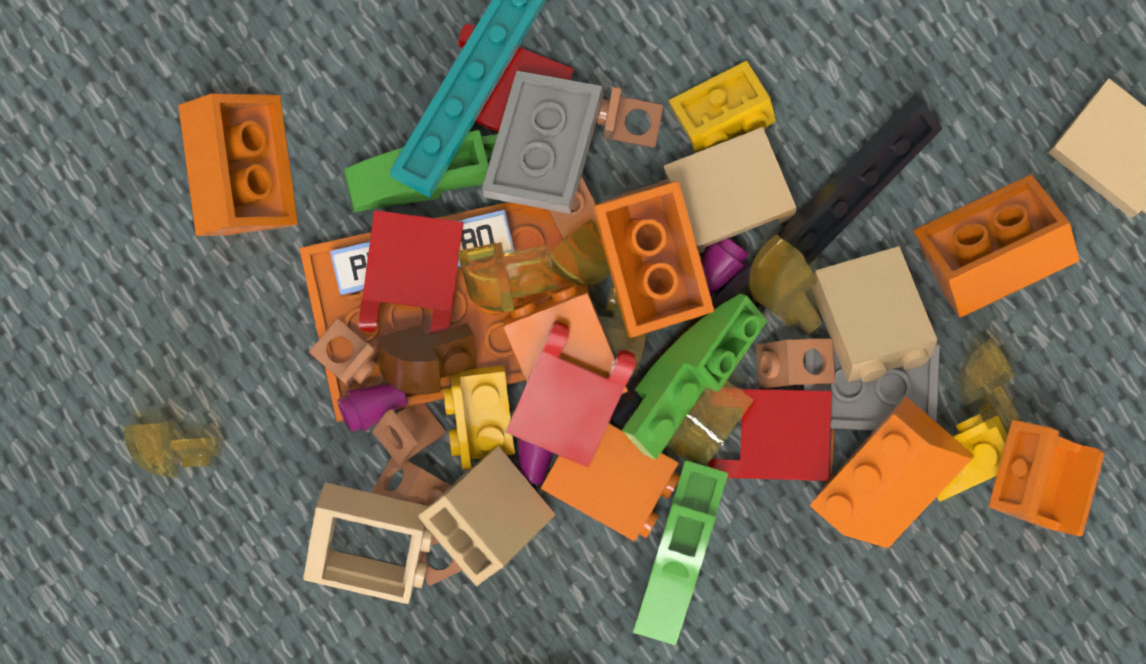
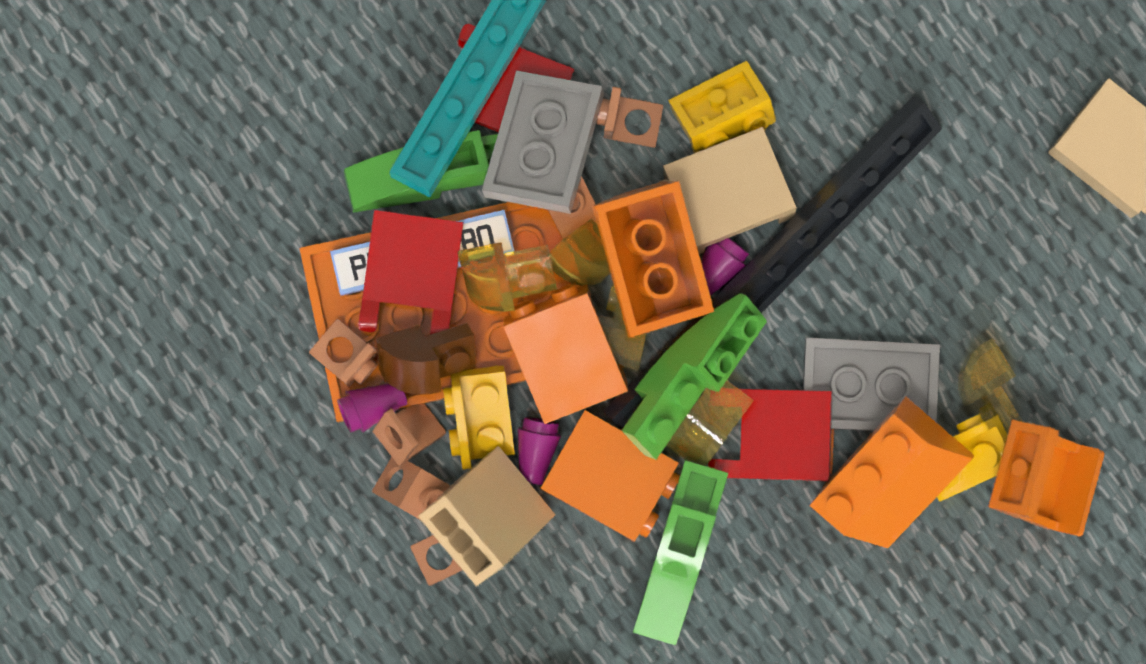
clear yellow brick [124,423,220,478] -> none
orange slope [178,94,298,236] -> none
tan window [303,482,434,604] -> none
flag [506,321,636,468] -> none
clear yellow brick [749,235,823,335] -> none
nougat bracket [756,339,835,389] -> none
tan brick [811,246,937,382] -> none
orange slope [913,174,1080,318] -> none

